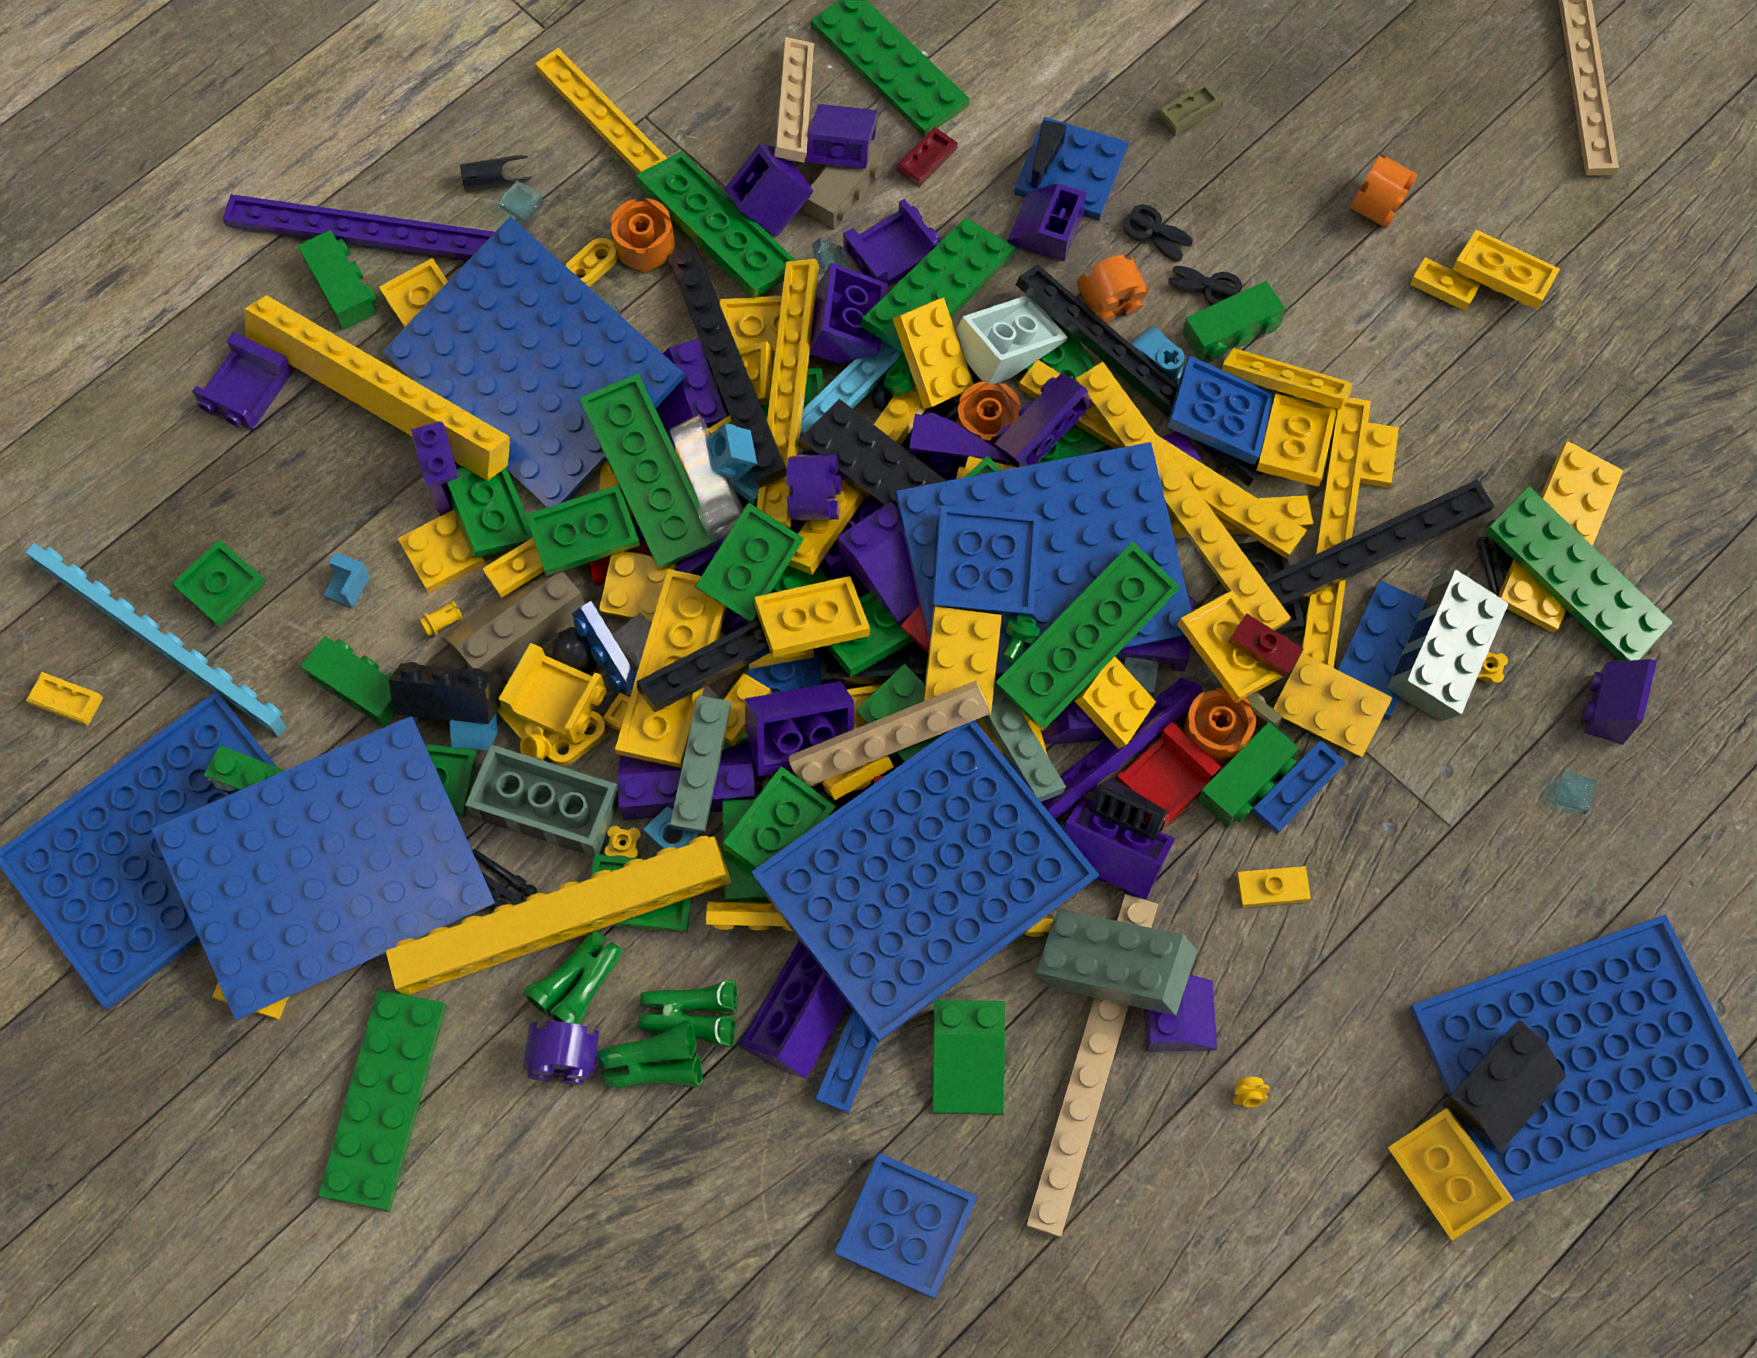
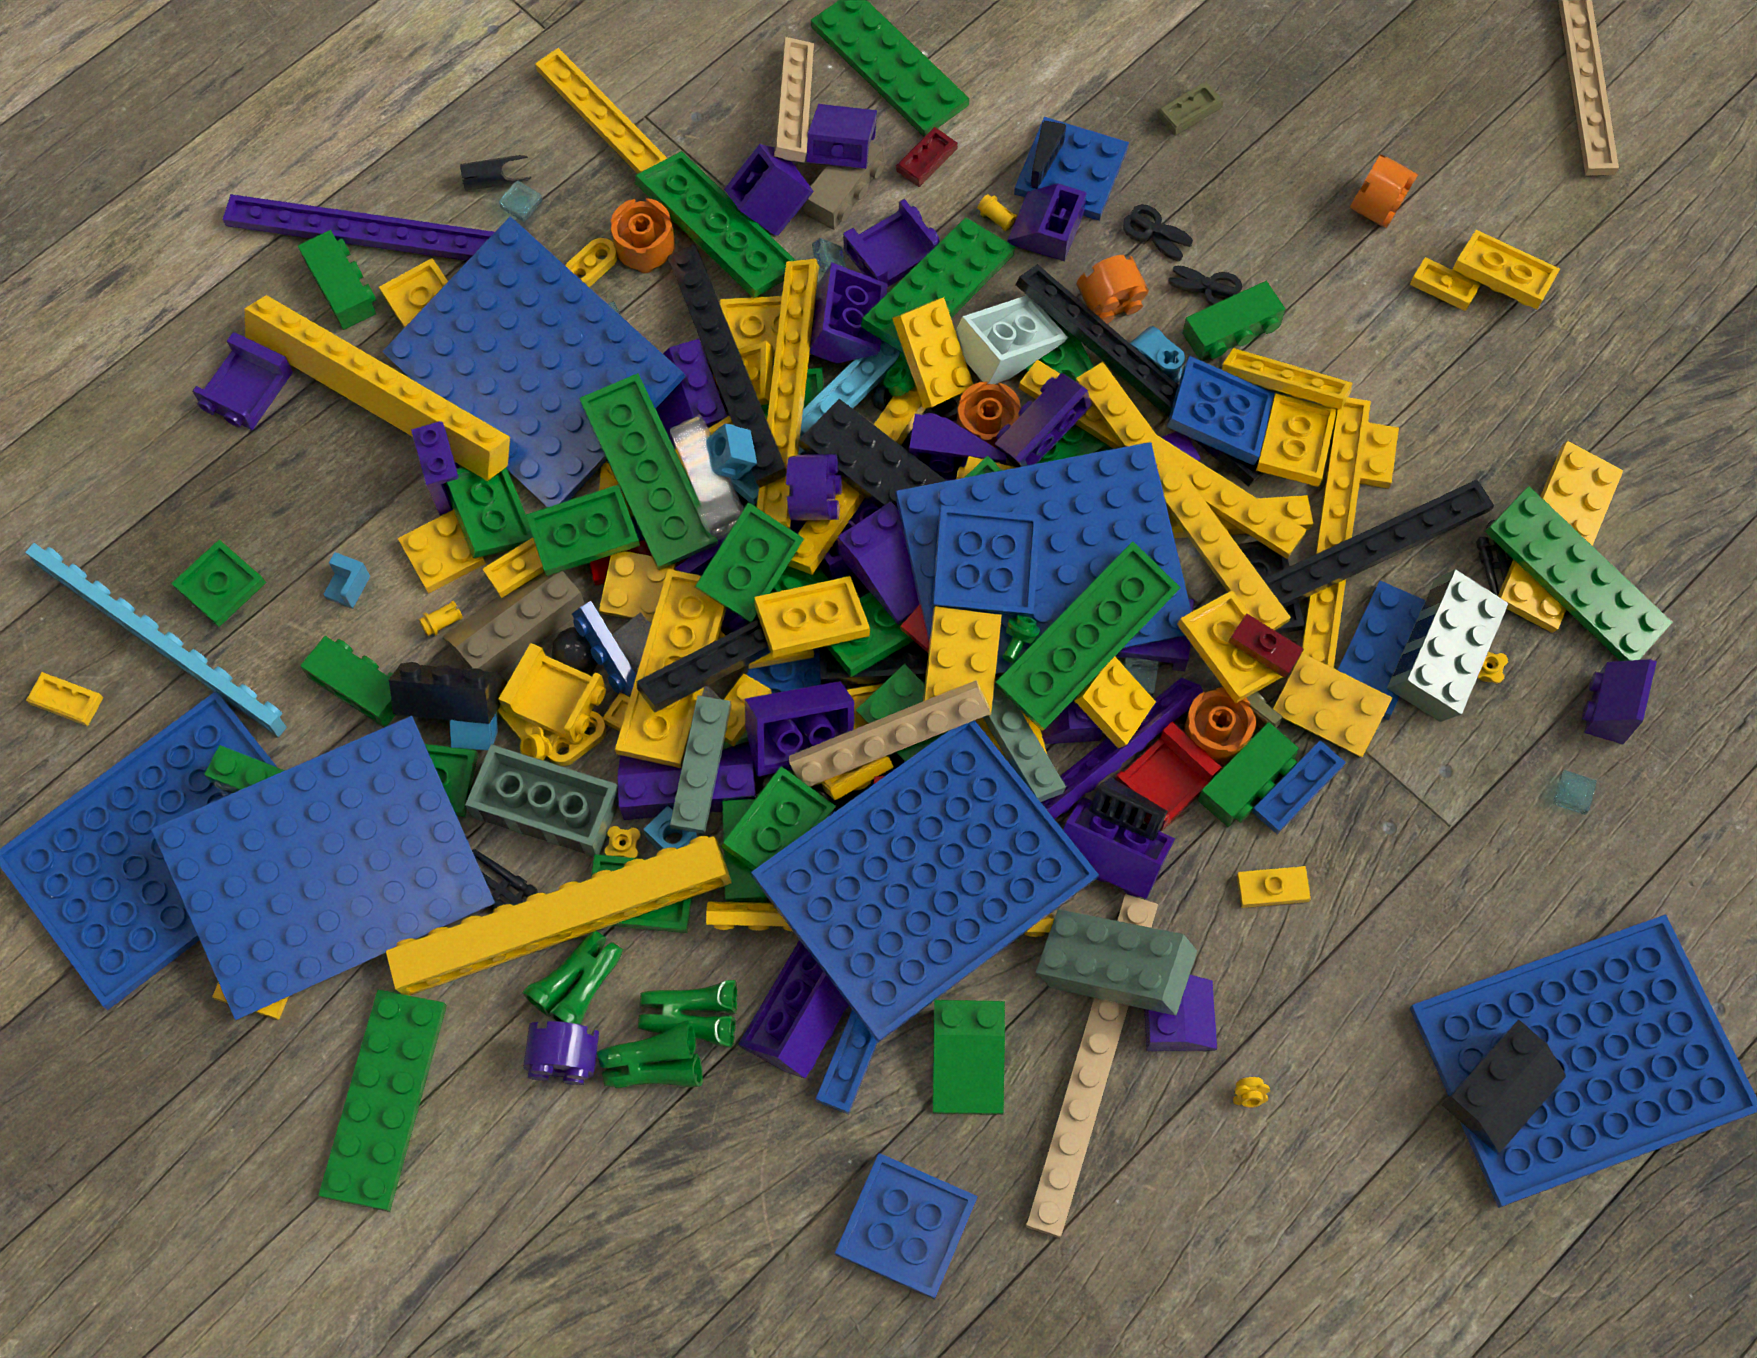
yellow plate [1388,1107,1514,1241] -> none
none -> yellow pin [977,194,1017,231]

